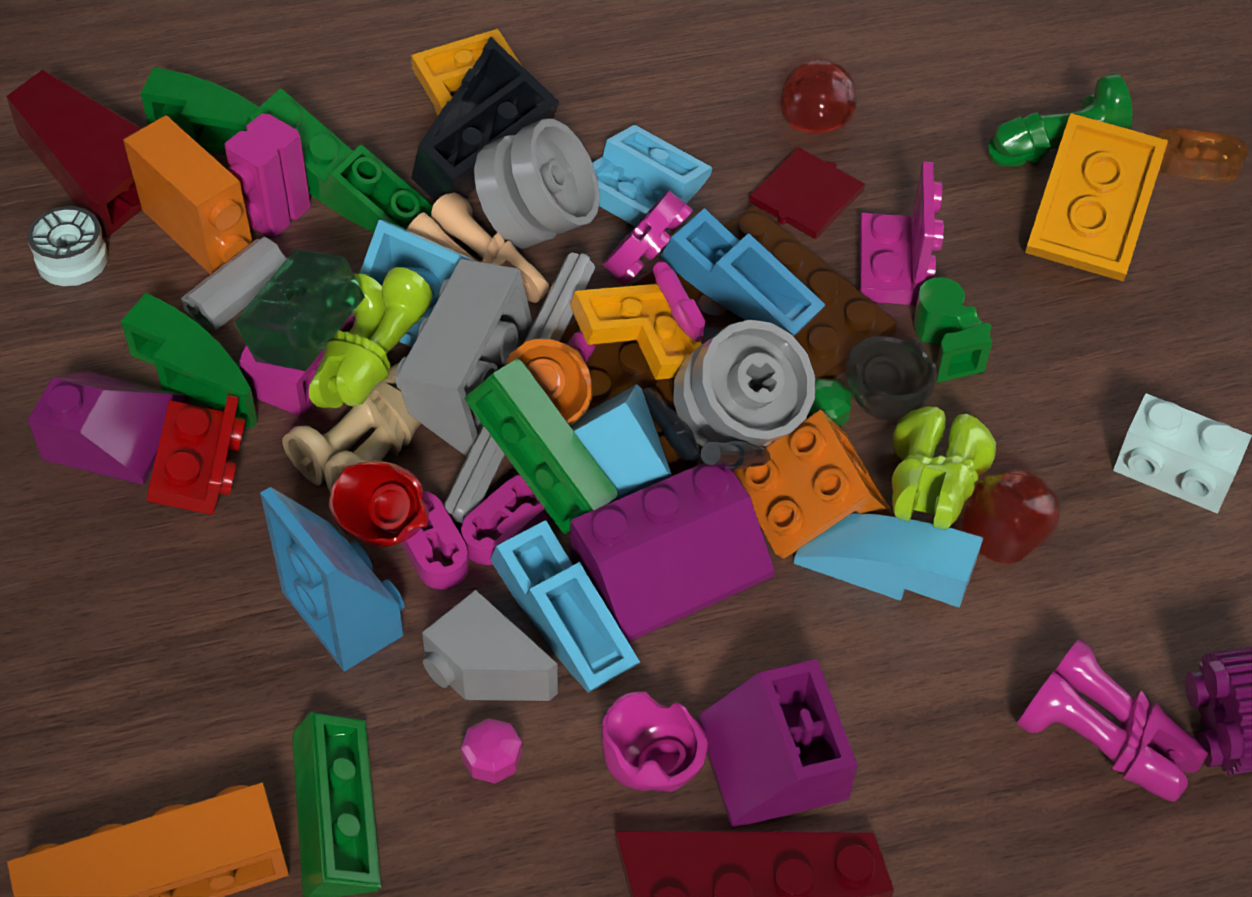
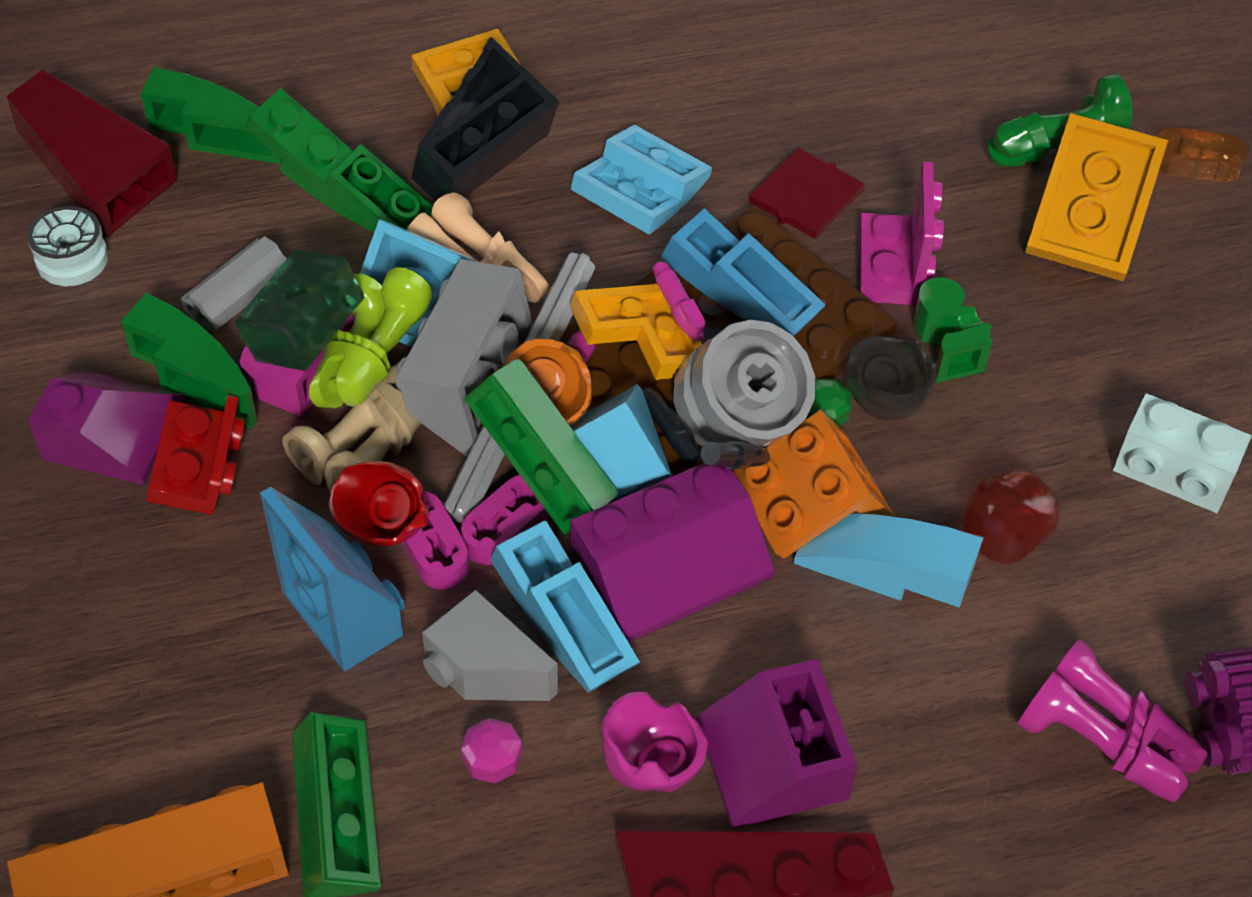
orange brick [123,115,252,275] -> none
dark pink brick [225,114,311,238] -> none
light grey wheel [474,119,600,249] -> none
dark pink plate [603,190,693,287] -> none
clear red hair [780,59,857,133] -> none
lime piece [892,407,996,530] -> none

